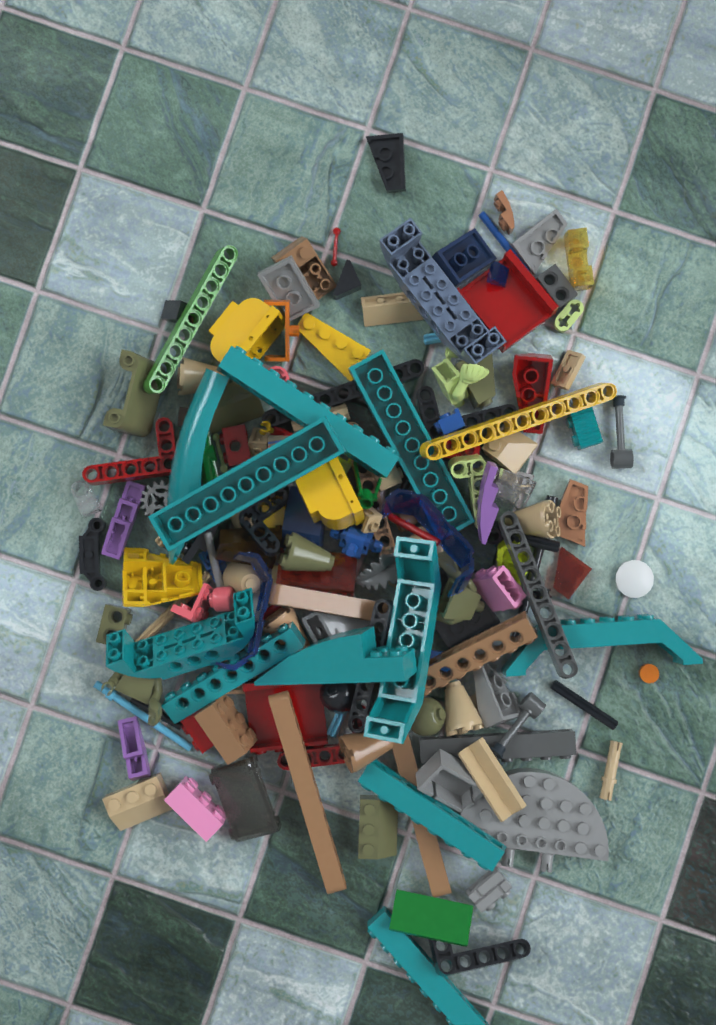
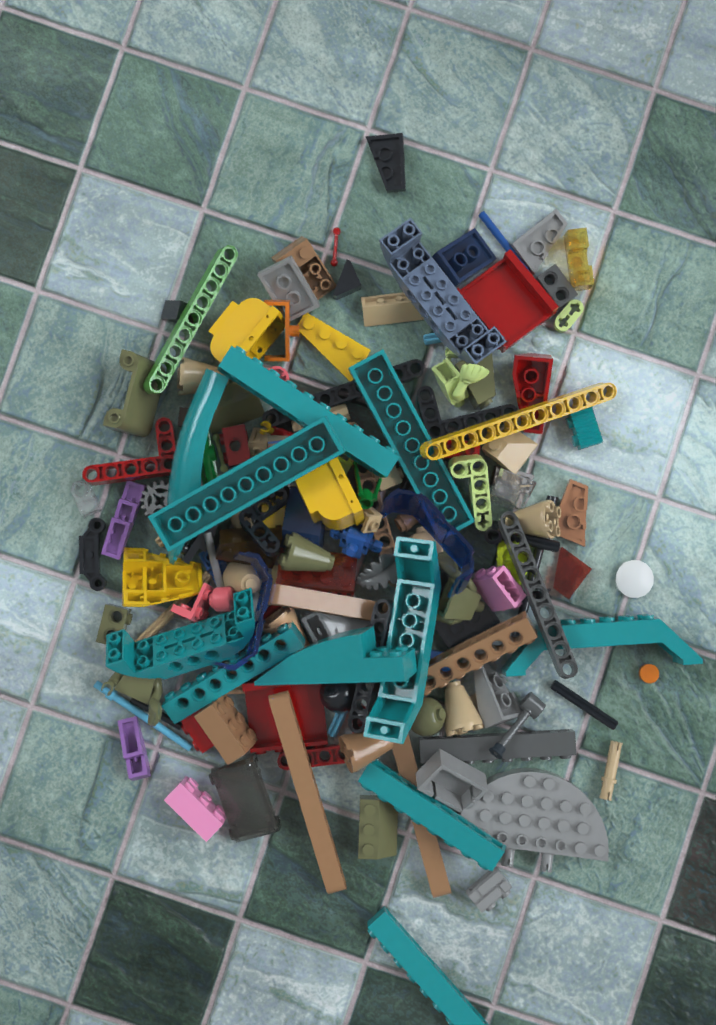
tan slope [102,772,173,831] -> none
red bar [388,513,441,546] -> none
green tile [389,889,474,947] -> none
black beam [428,939,531,977] -> none
blue brick [434,408,466,436] -> none
tan panel [458,737,527,822] -> none
medium lavender slope [477,461,499,545] -> none
clear blue slope [487,261,509,287] -> none
nougat slope [494,190,514,234] -> none
tan plate [551,350,586,391] -> none
dark grey piece [610,395,634,469] -> none

